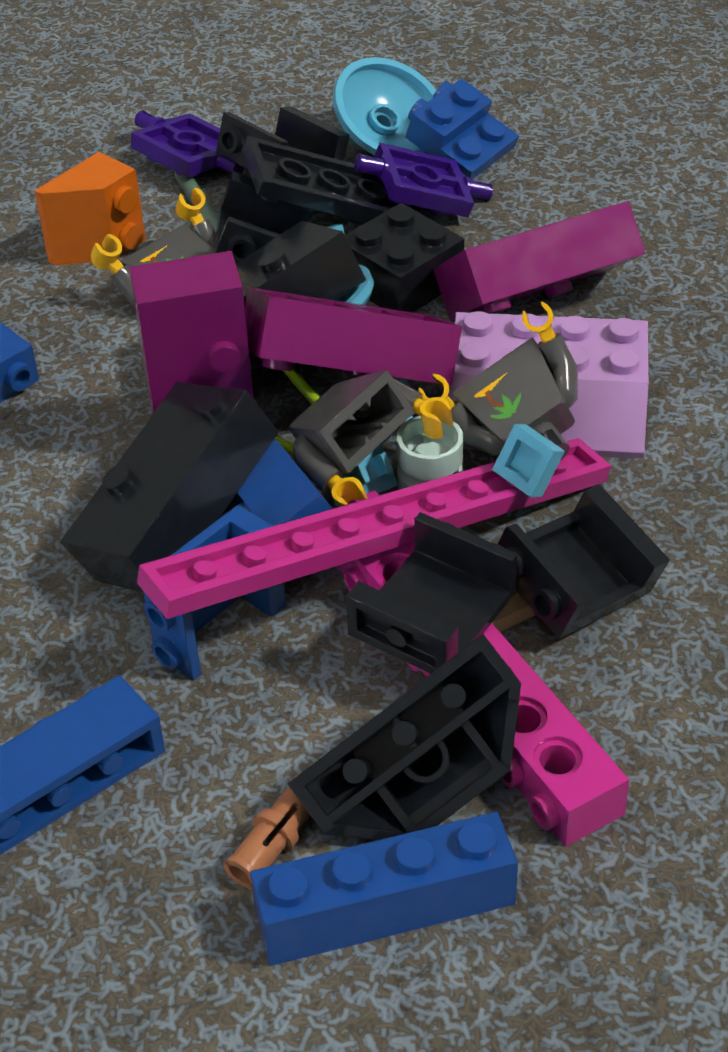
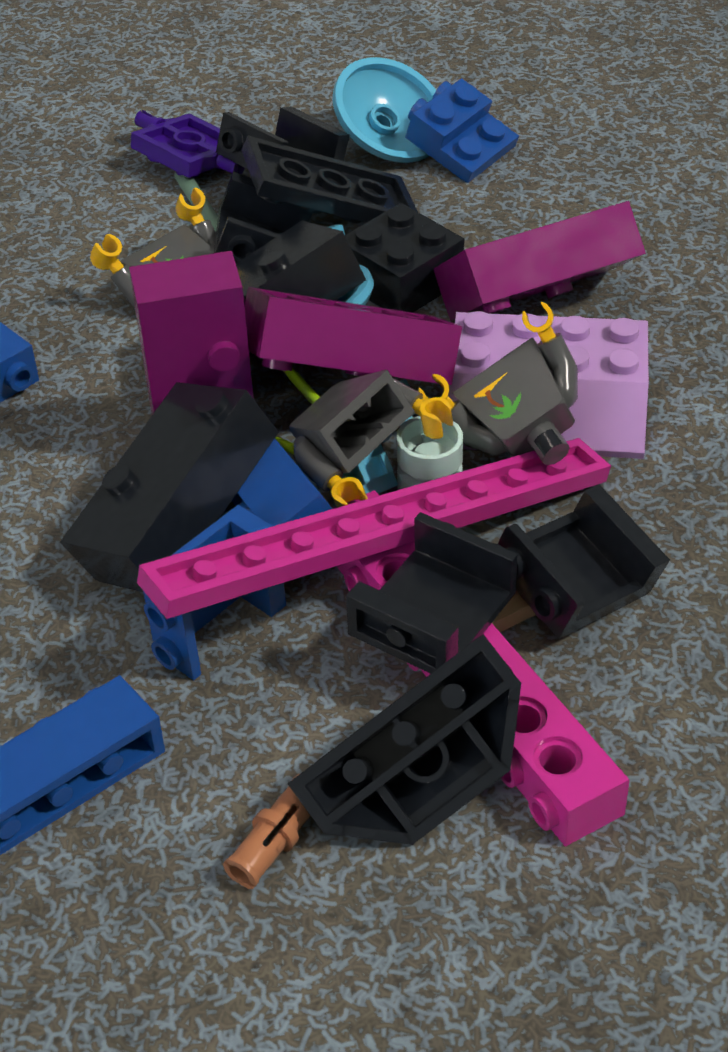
orange slope [34,152,146,265] -> none
blue brick [250,811,518,966] -> none
dark purple plate [354,142,493,217] -> none
medium azure tile [492,424,565,497] -> none

